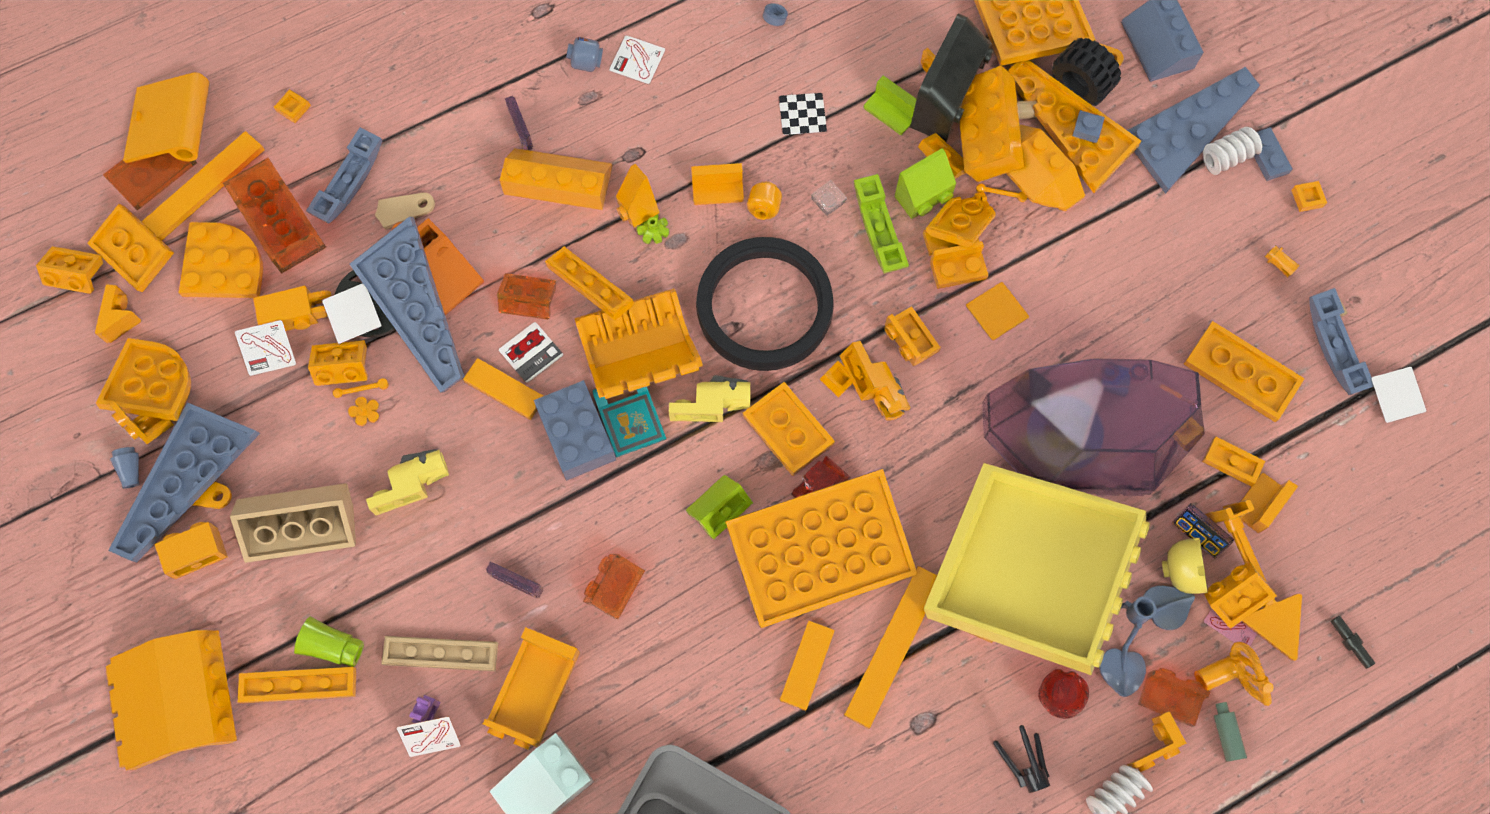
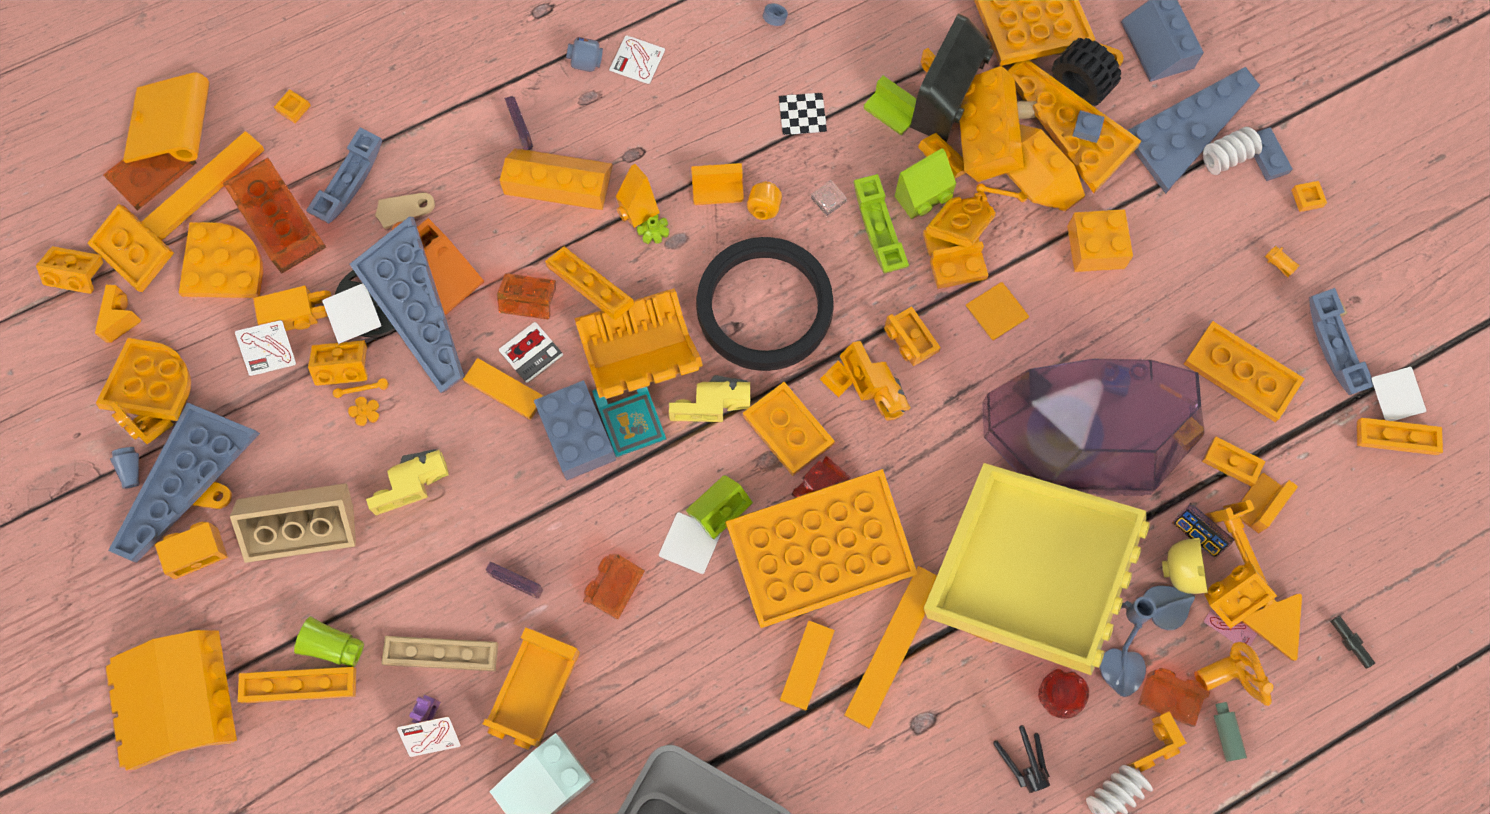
none -> white sticker [659,512,722,574]
none -> light orange brick [1067,209,1133,272]
none -> light orange plate [1357,418,1443,455]

